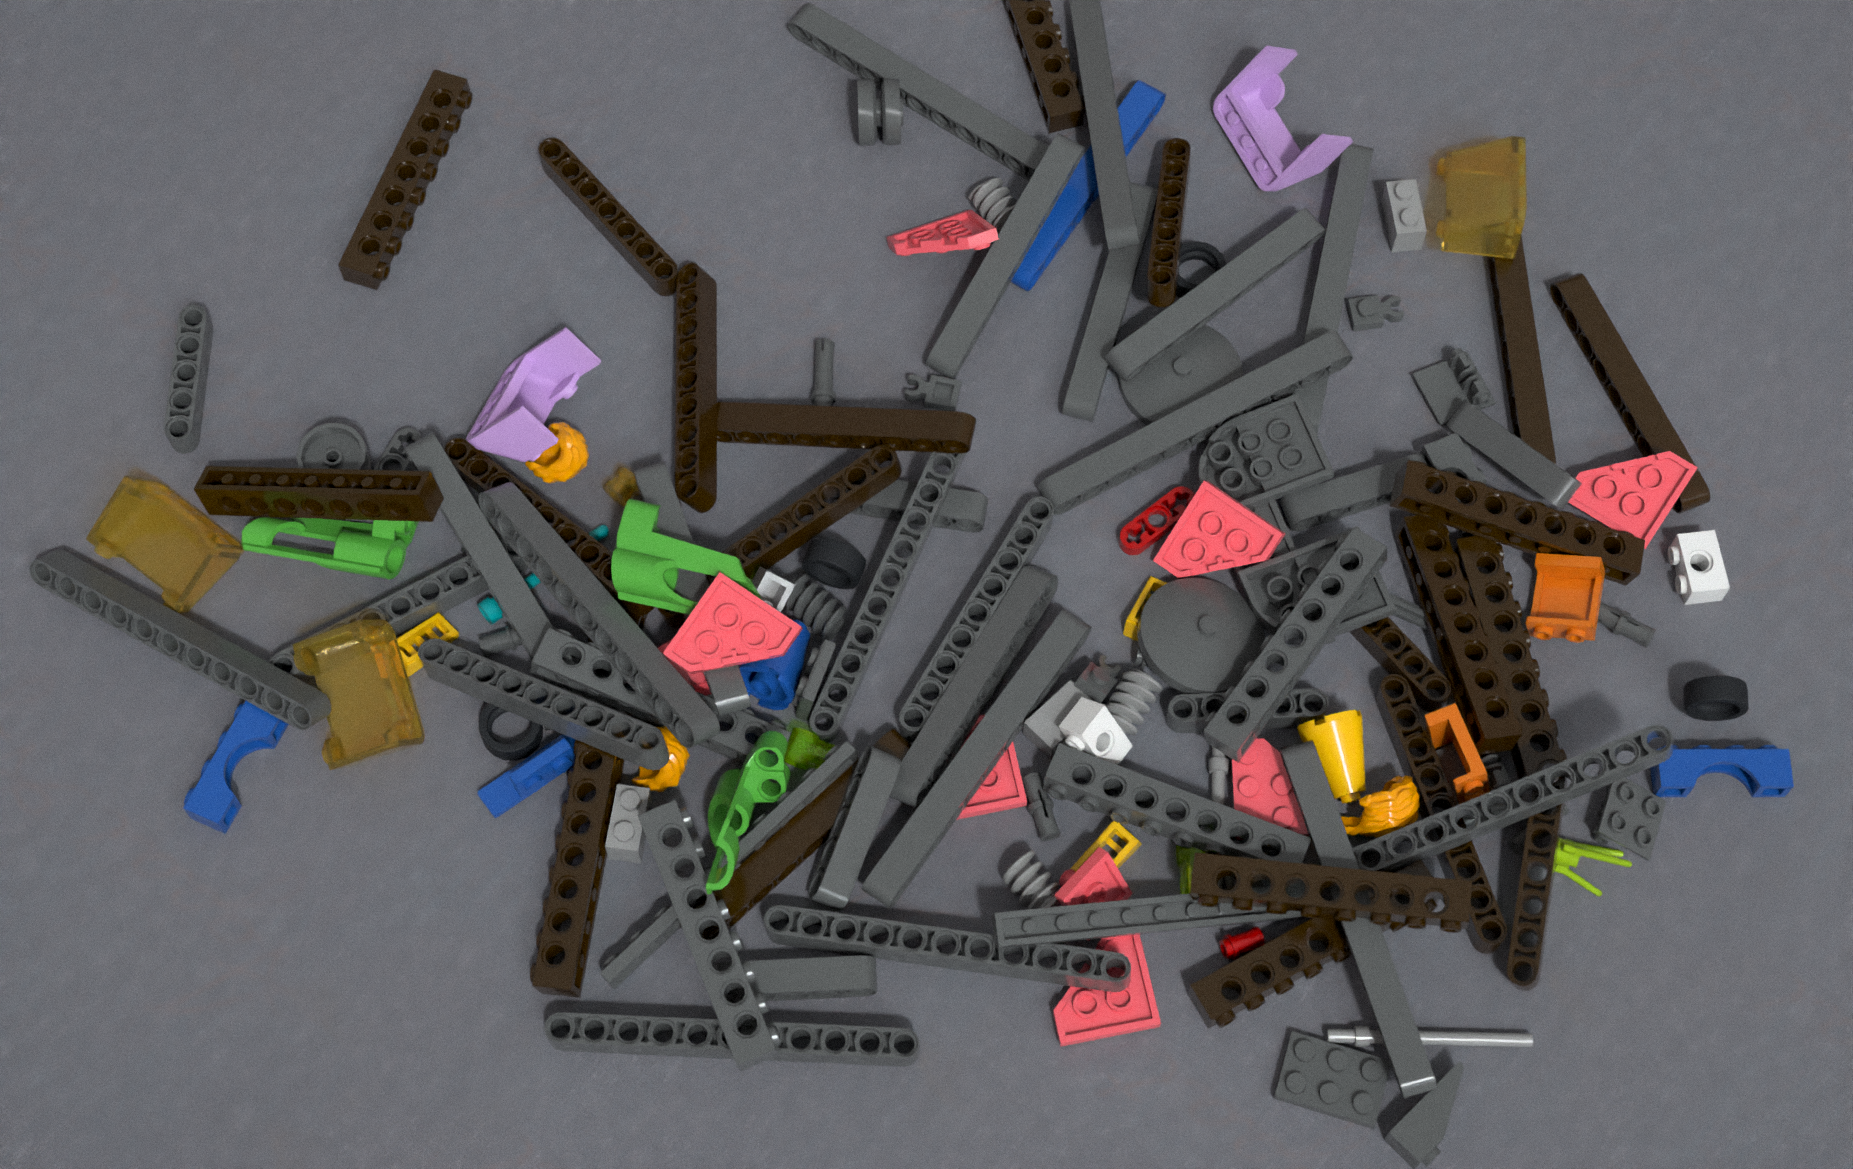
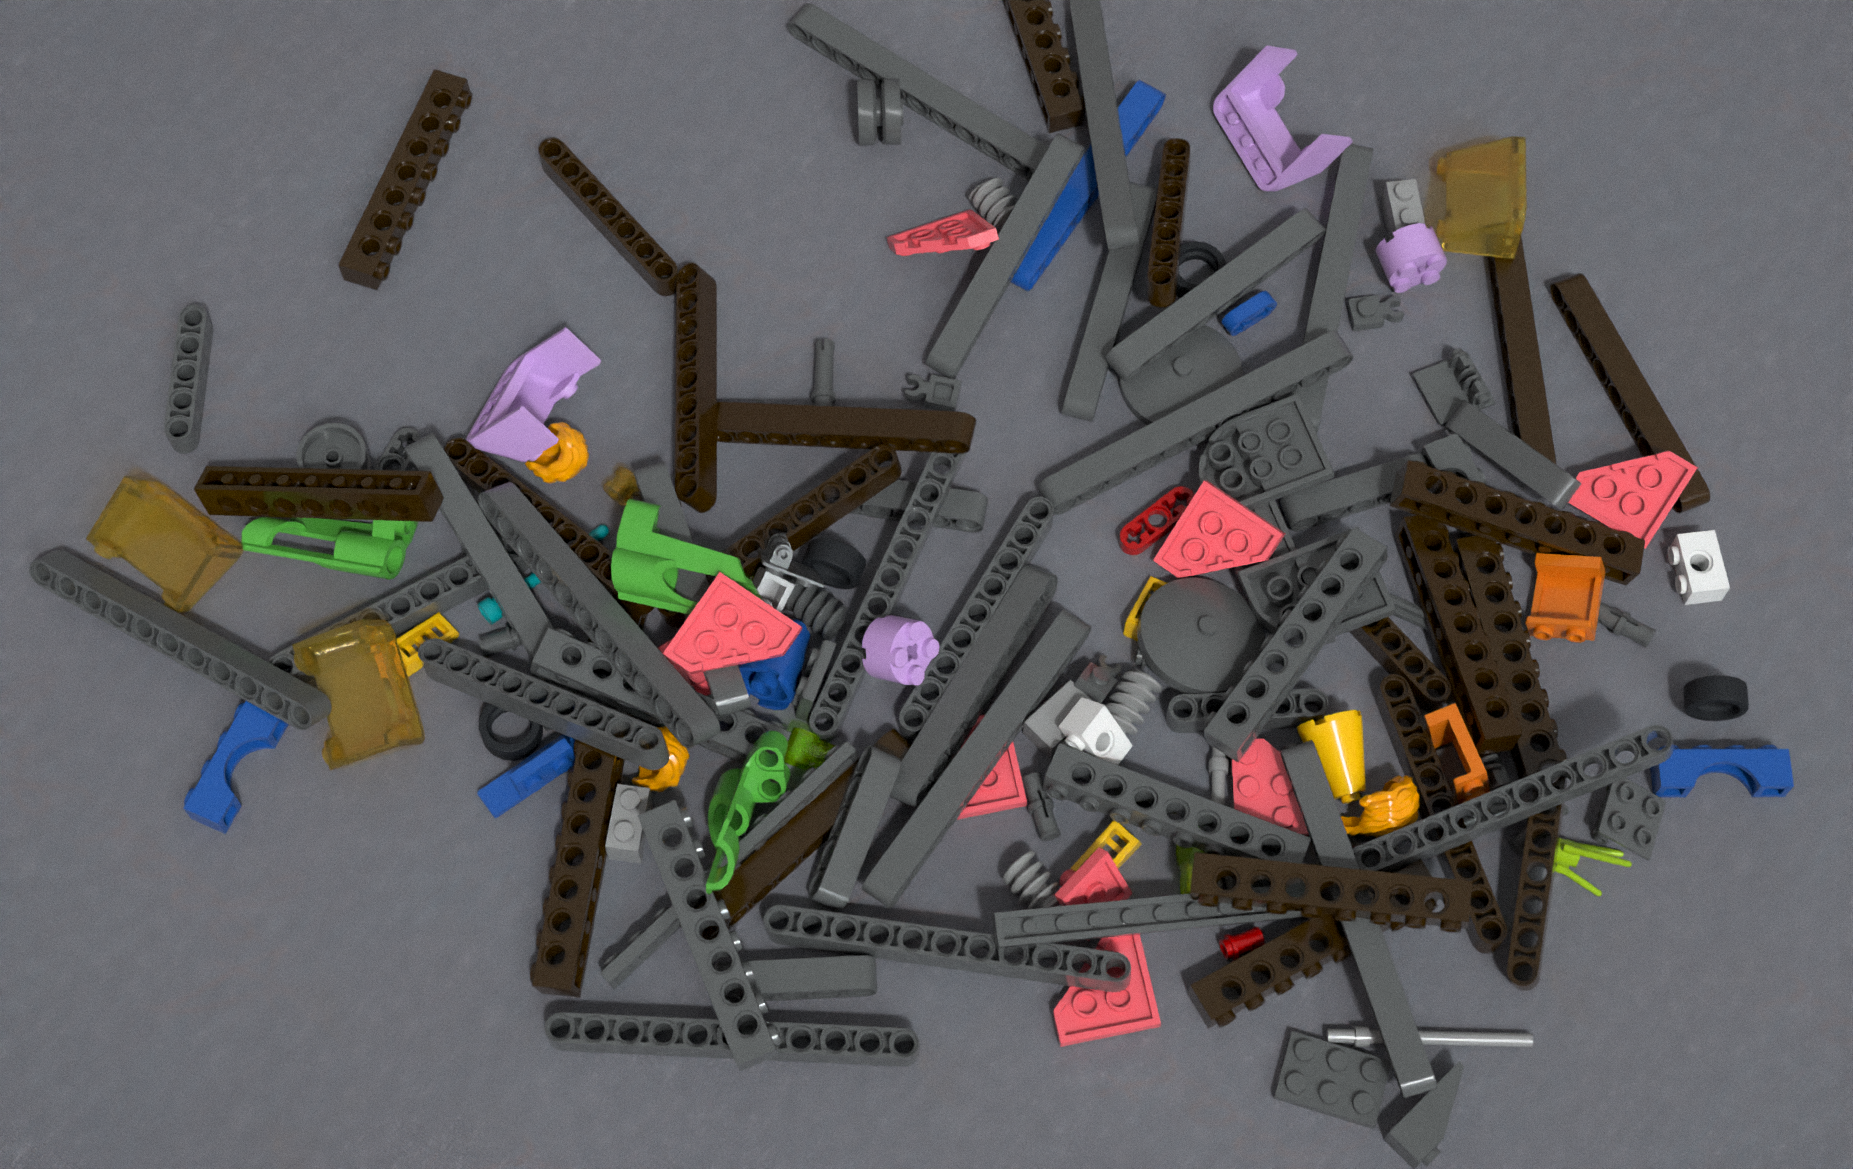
none -> dark grey hinge [757,533,824,589]
none -> lavender brick [862,615,939,685]
none -> blue beam [1221,291,1277,336]
none -> lavender brick [1376,223,1447,293]

